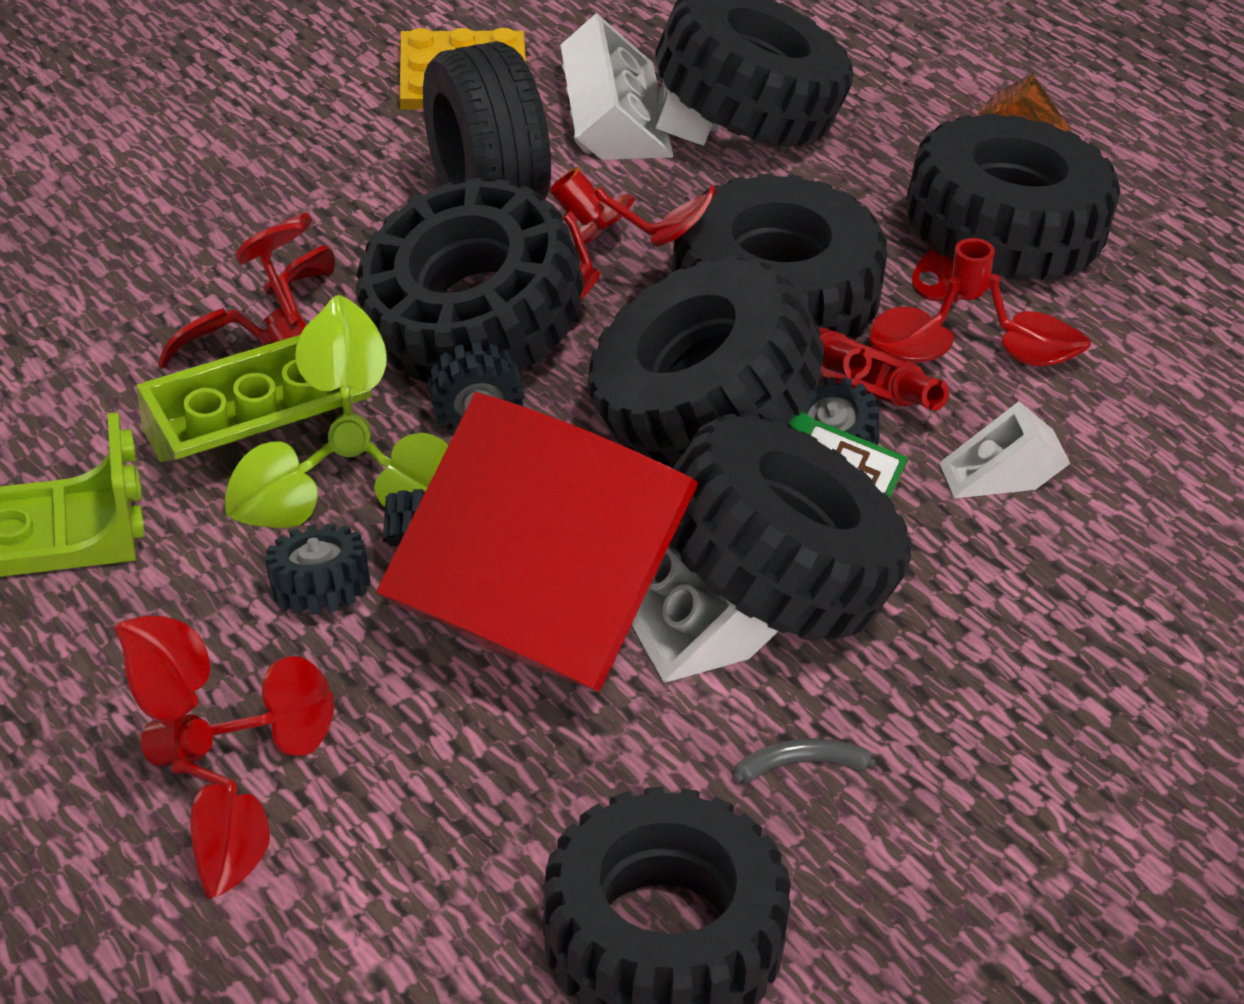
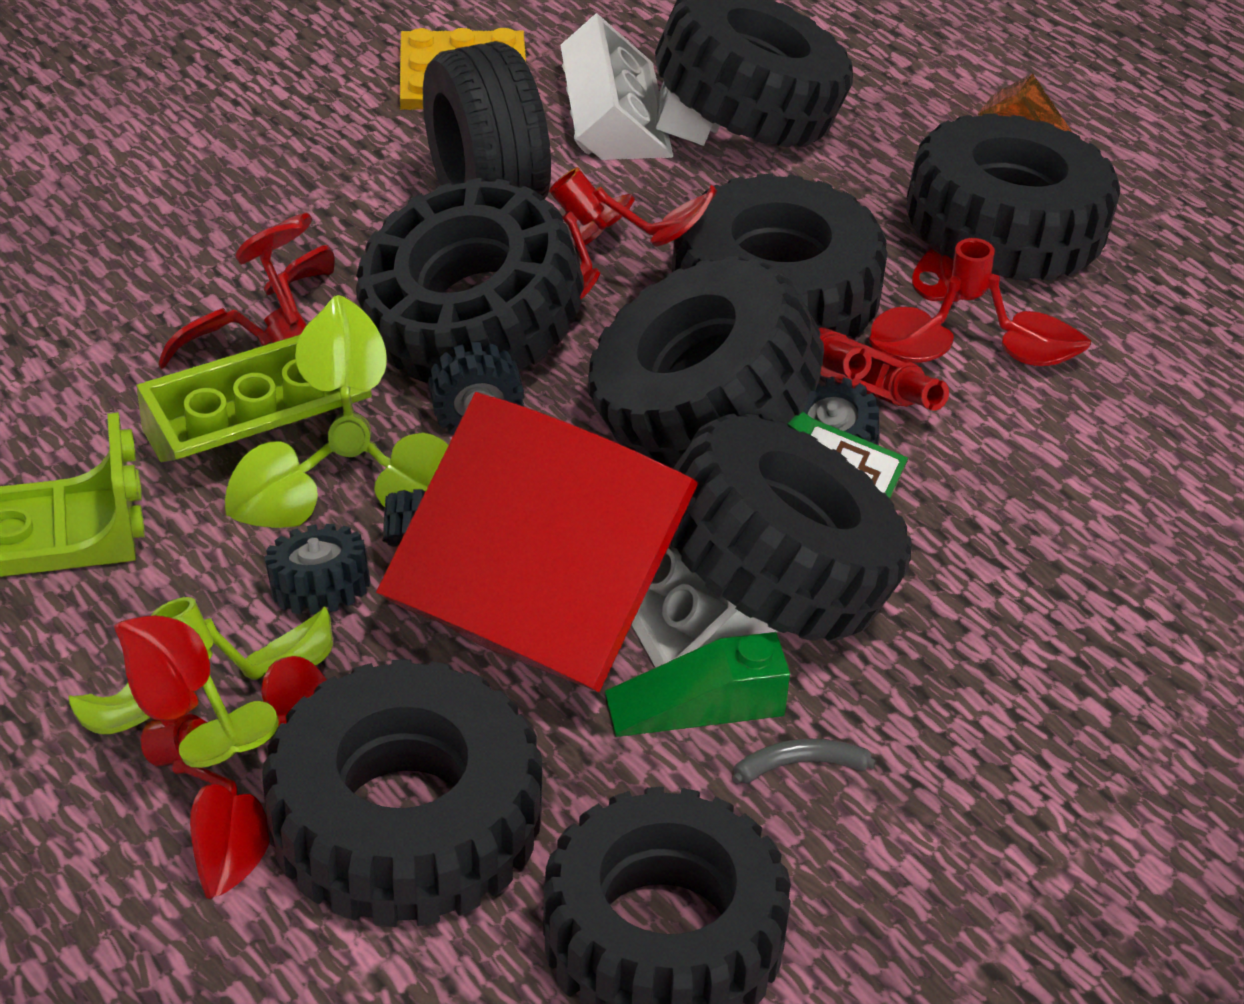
white slope [939,401,1070,498] -> none
none -> lime plant [68,597,333,768]
none -> black tyre [262,659,542,927]
none -> green slope [605,632,790,737]

